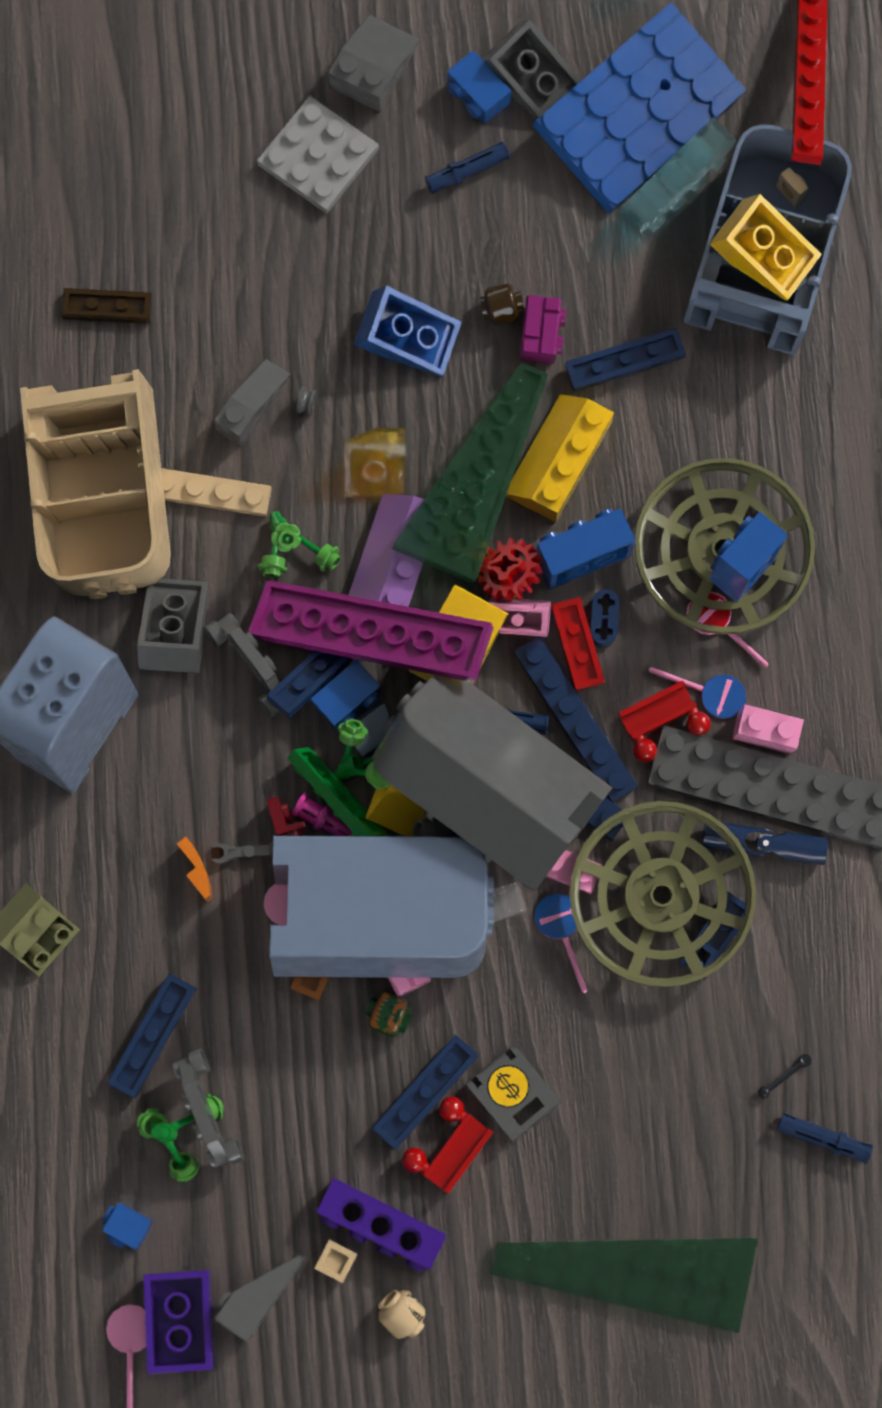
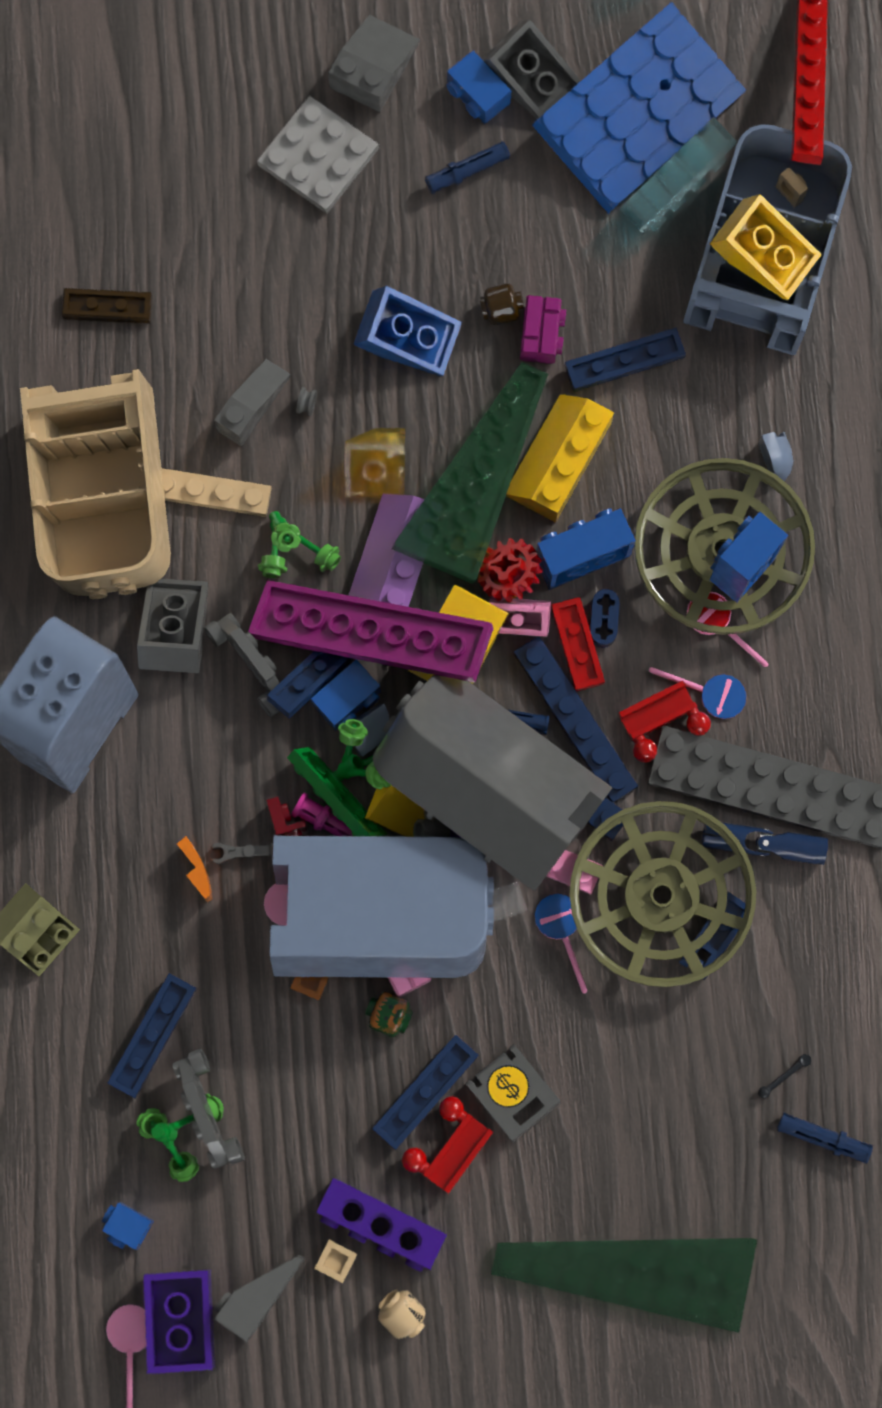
bright pink brick [732,704,804,755] -> none
none -> sand blue brick [758,432,794,481]

